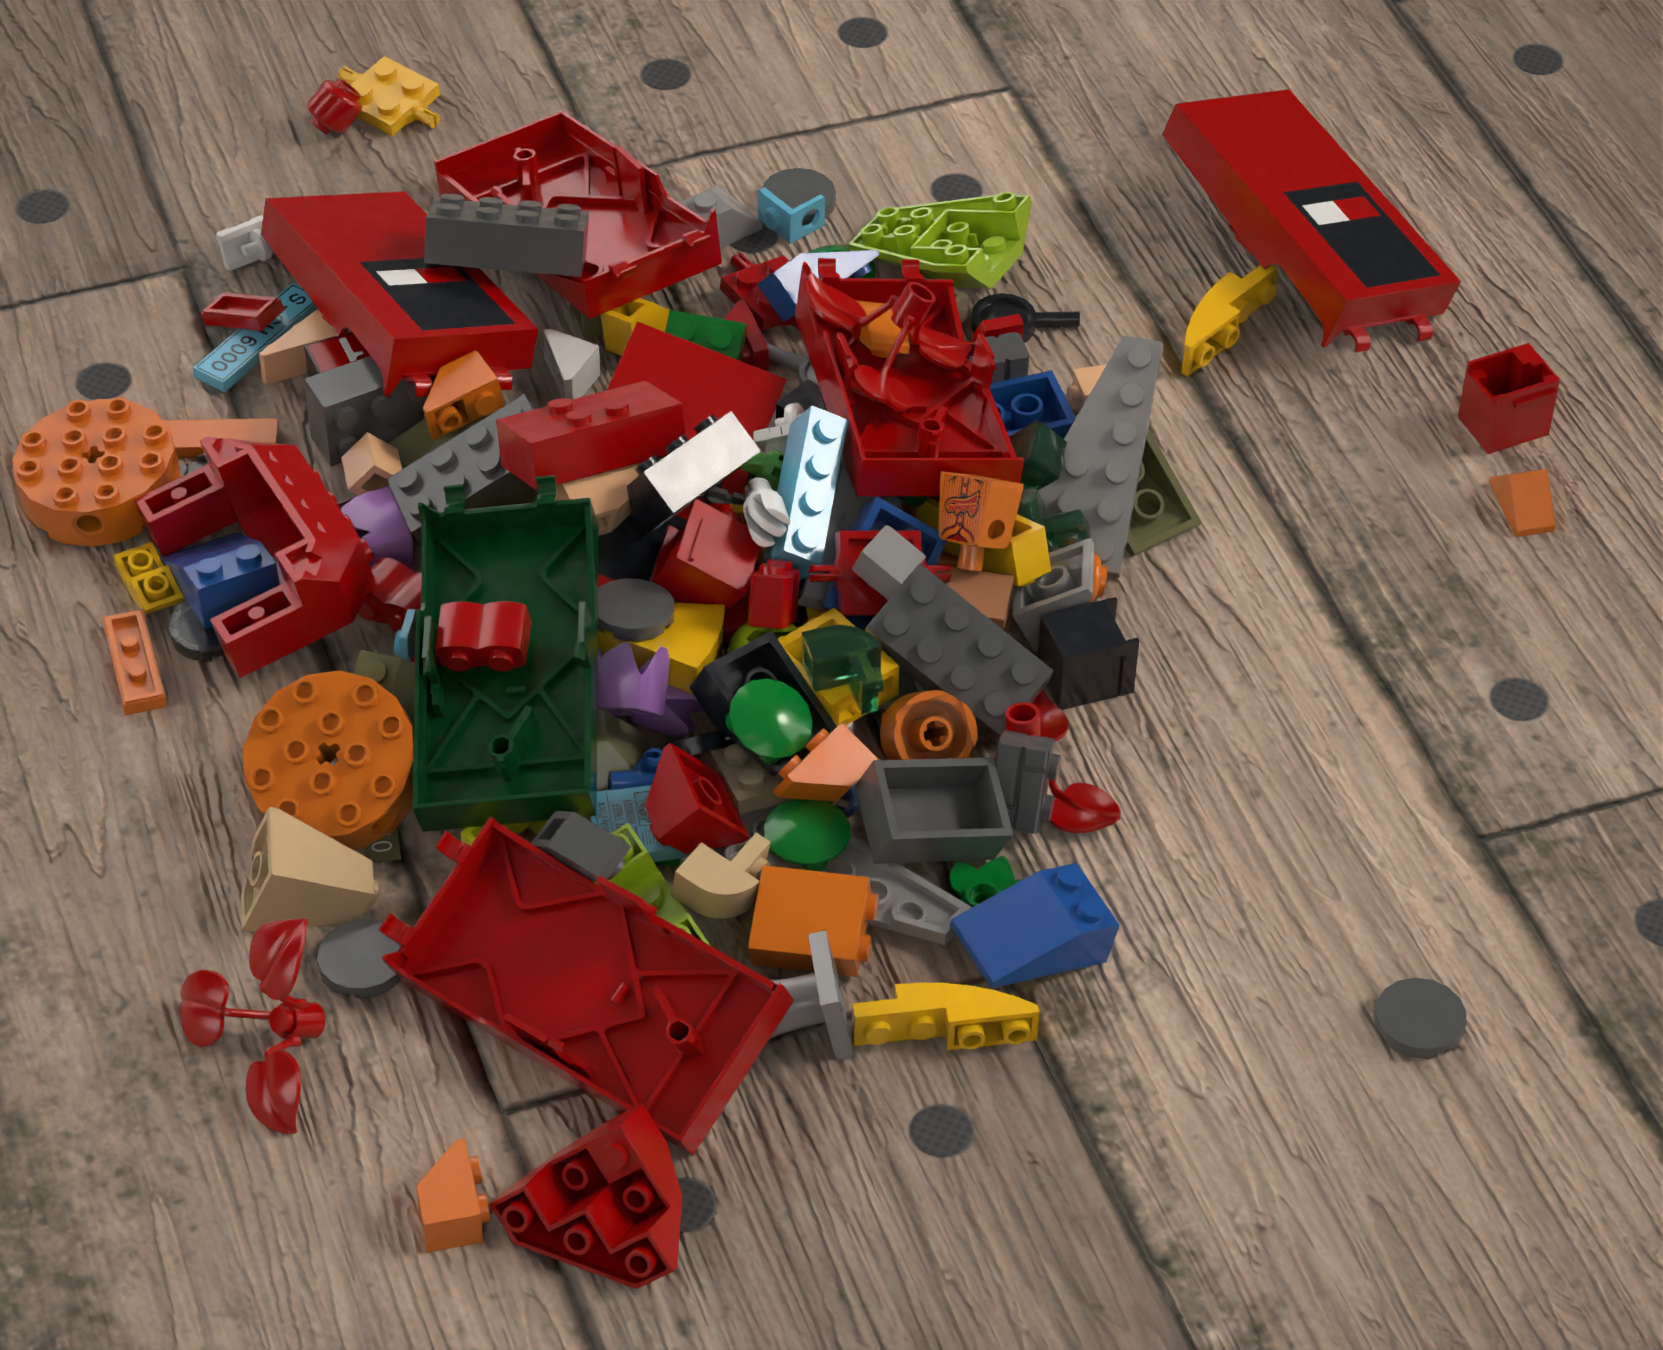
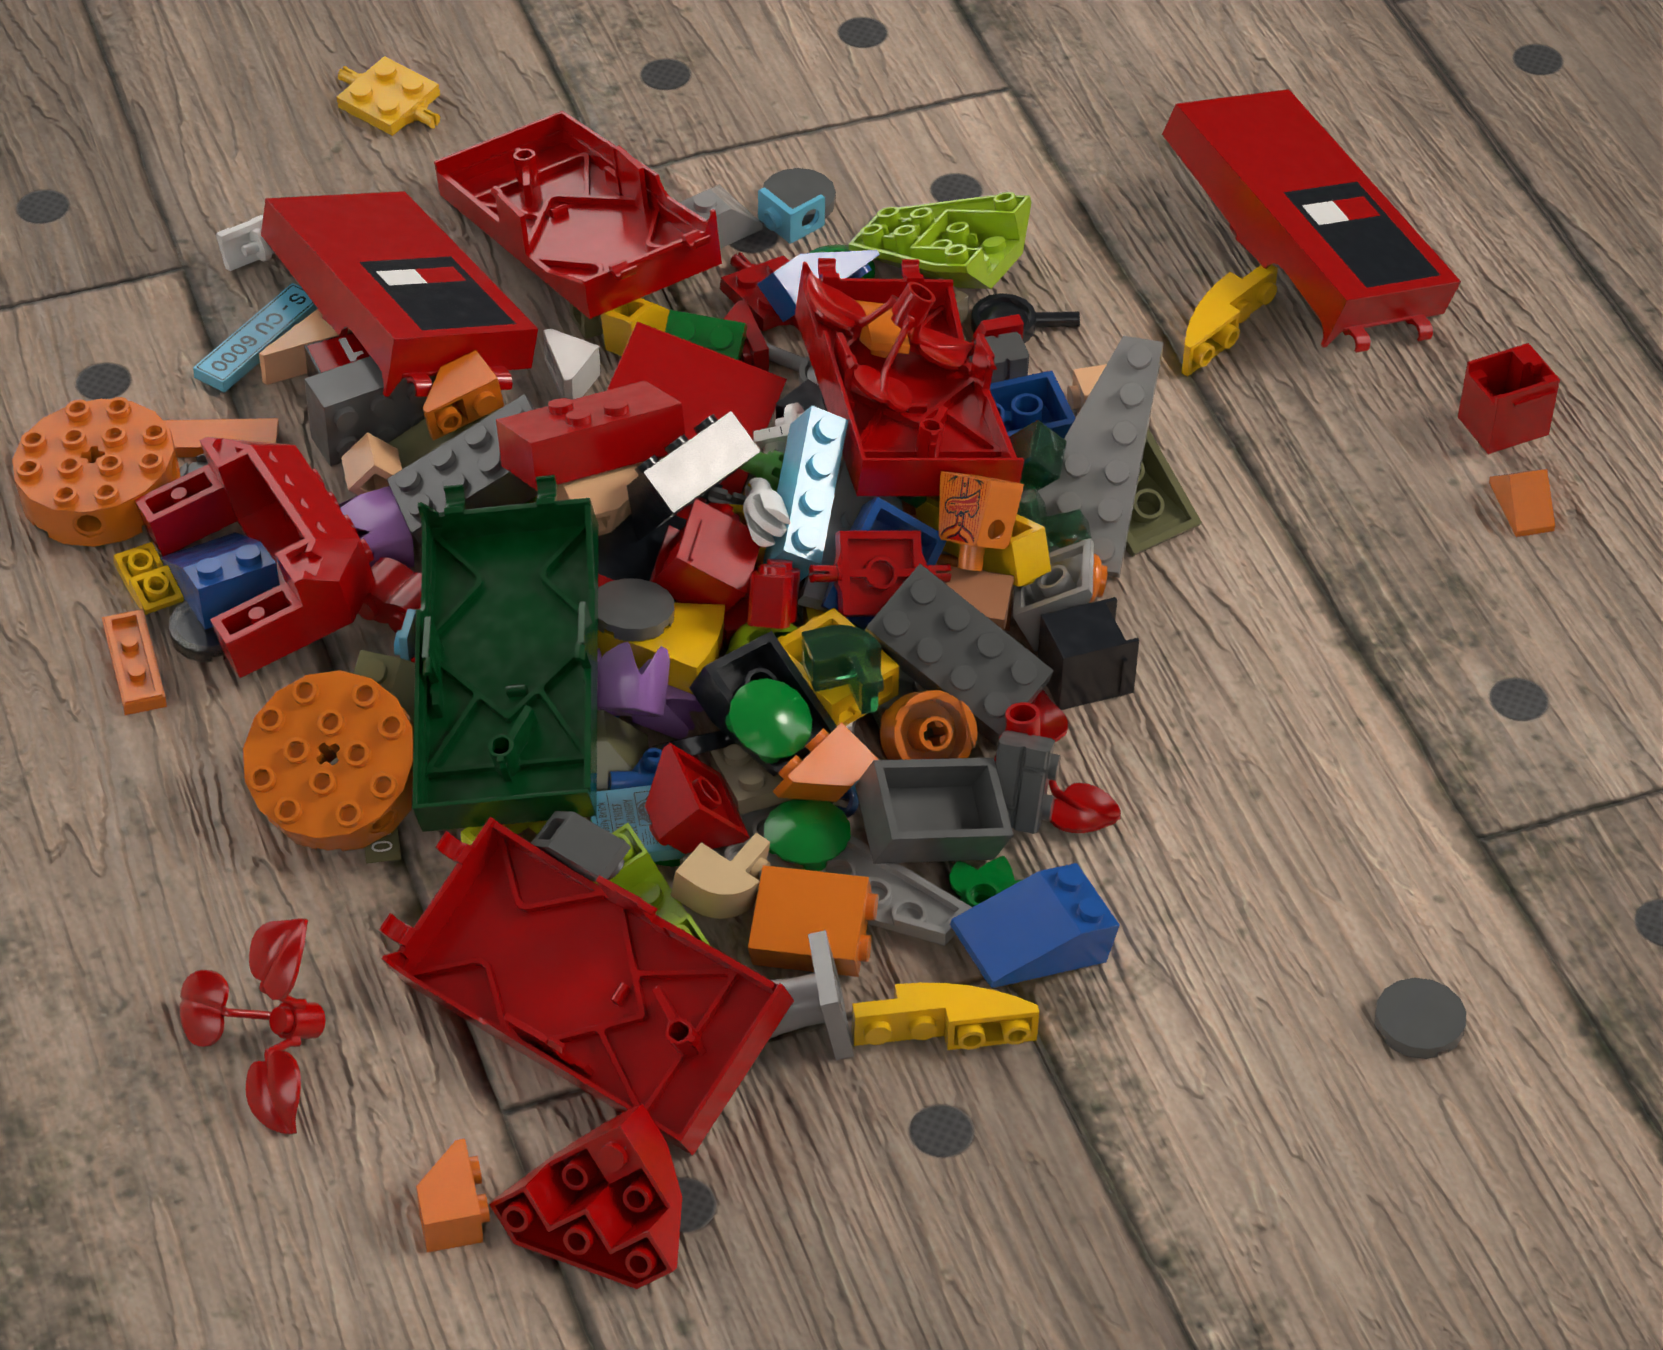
red tile [200,292,285,331] -> none
tan slope [241,807,379,932] -> none
red head [307,78,362,135] -> none
dark grey tile [317,919,401,998] -> none
dark grey brick [424,194,589,277] -> none
red brick [435,601,531,672] -> none
light grey panel [852,525,926,600] -> none

